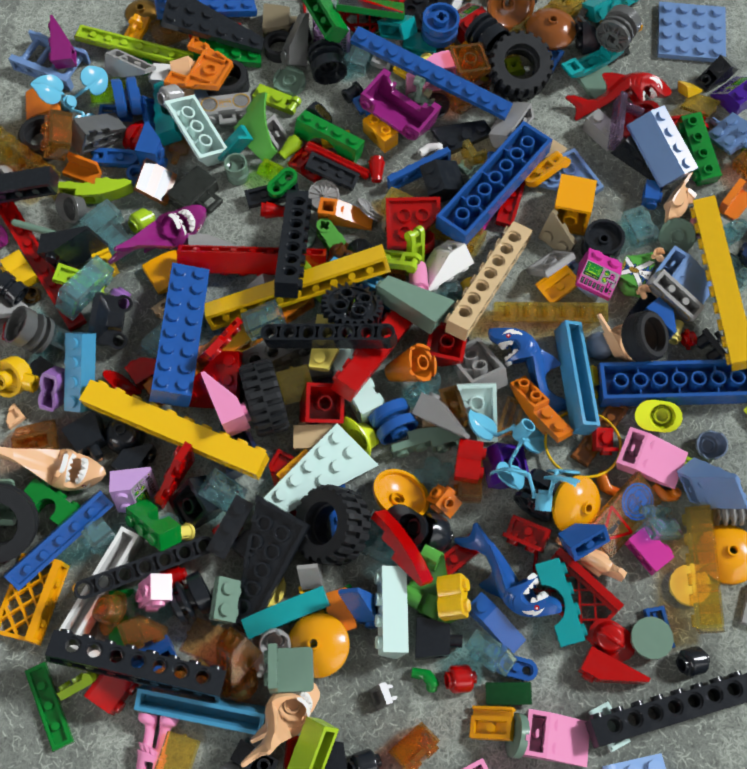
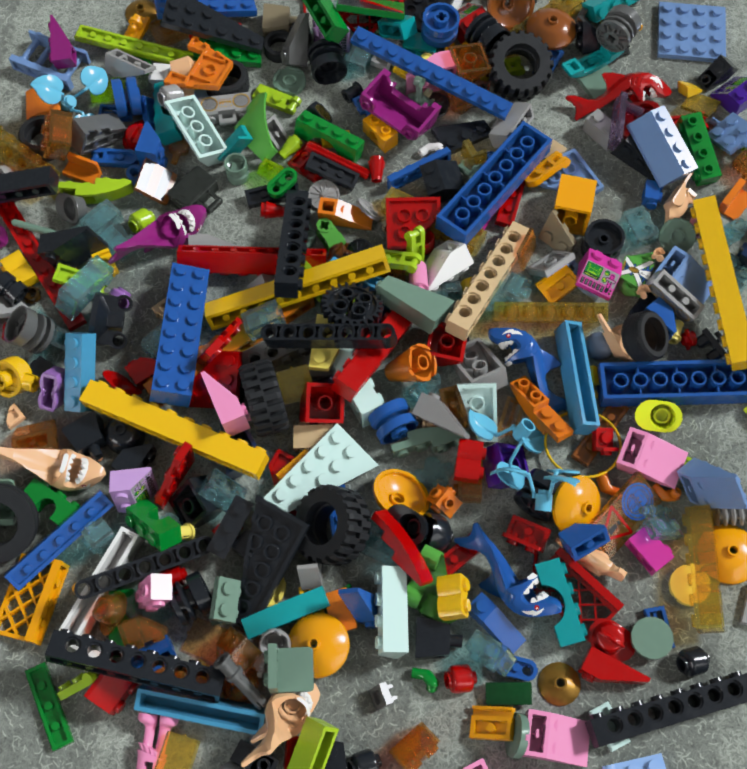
light orange slope [141,249,177,295] -> none
neon yellow piece [340,417,379,456] -> none
sand blue hair [695,430,728,460] -> none
none -> dark grey pin [213,652,268,711]
none -> clear light blue brick [501,272,534,302]
none -> clear orange piece [517,228,537,271]
none -> pearl gold dish [538,662,581,706]

